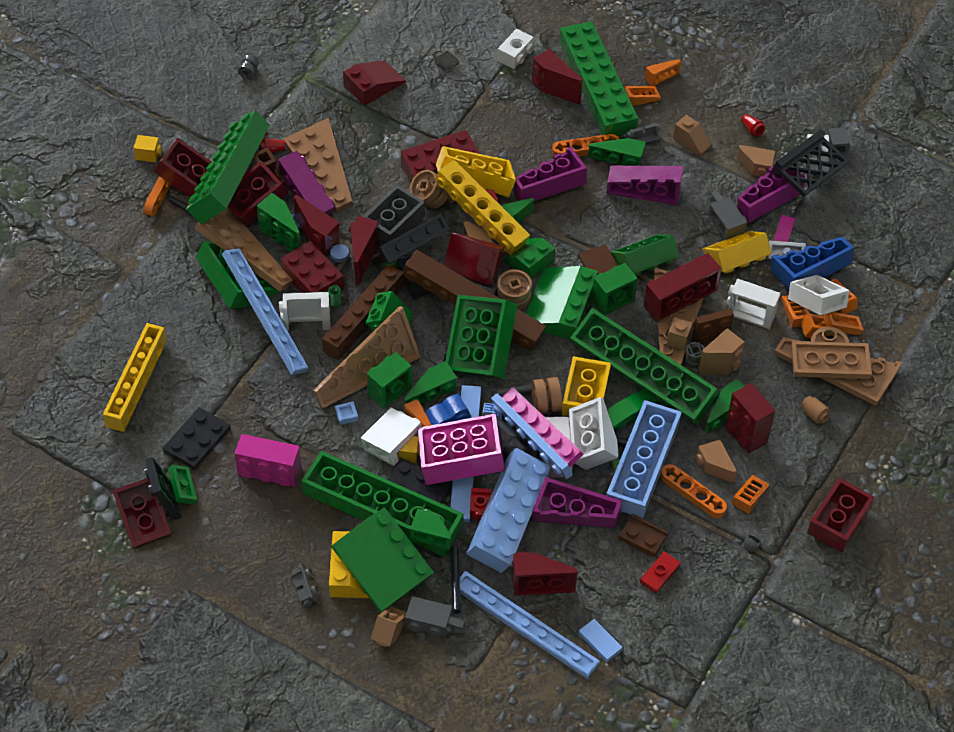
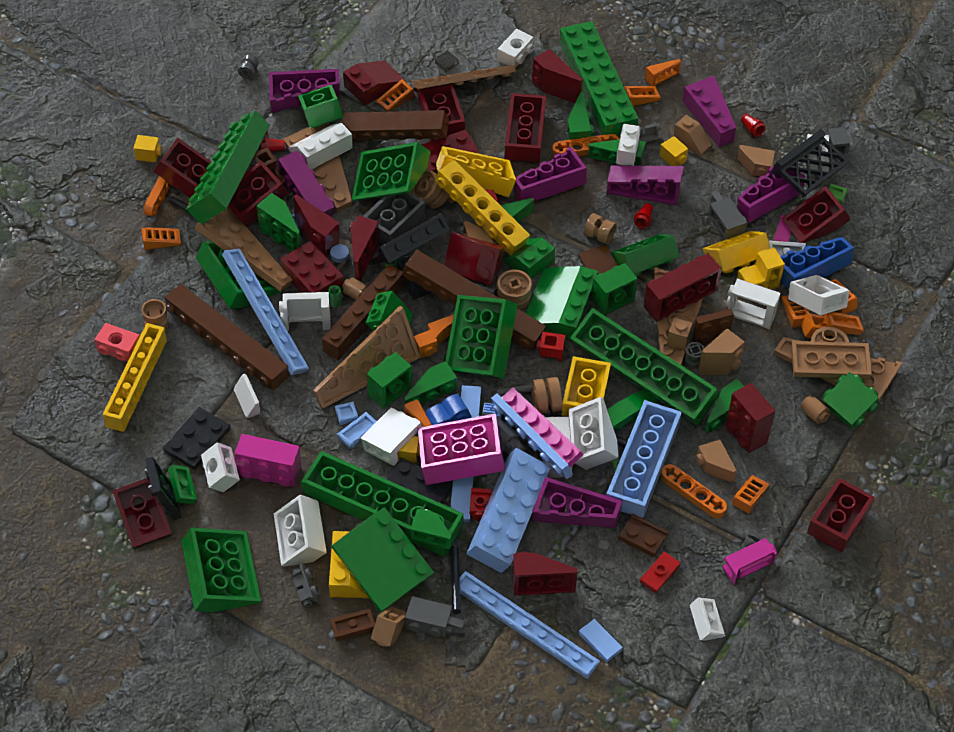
none -> coral brick [94,323,140,362]
none -> orange slope [141,227,181,250]
none -> medium nougat wheel [141,299,169,331]
none -> reddish brown brick [164,284,289,391]
none -> green slope [181,528,261,612]
none -> white brick [201,443,240,492]
none -> white slope [234,374,260,418]
none -> magenta wedge [269,69,340,113]
none -> white slope [274,495,327,567]
none -> white slope [288,123,353,170]
none -> green brick [298,85,343,128]
none -> reddish brown plate [330,608,375,641]
none -> light blue tile [337,412,377,449]
none -> reddish brown brick [342,110,449,141]
none -> medium nougat brick [342,277,368,300]
none -> green slope [351,142,430,202]
none -> orange slope [376,79,415,112]
none -> medium nougat wing [411,65,516,91]
none -> orange slope [413,314,454,358]
none -> dark red brick [418,83,465,141]
none -> dark red brick [504,93,546,163]
none -> red brick [536,332,565,361]
none -> green slope [567,92,594,140]
none -> medium nougat wheel [583,213,617,245]
none -> white brick [616,124,640,166]
none -> red cone [634,203,653,229]
none -> yellow brick [659,136,688,166]
none -> magenta wedge [683,76,736,147]
none -> white slope [690,597,725,641]
none -> dark pink window [722,538,777,585]
none -> yellow brick [737,248,785,290]
none -> dark red slope [781,186,851,243]
none -> green brick [823,372,879,430]
none -> bright green tile [829,184,847,205]

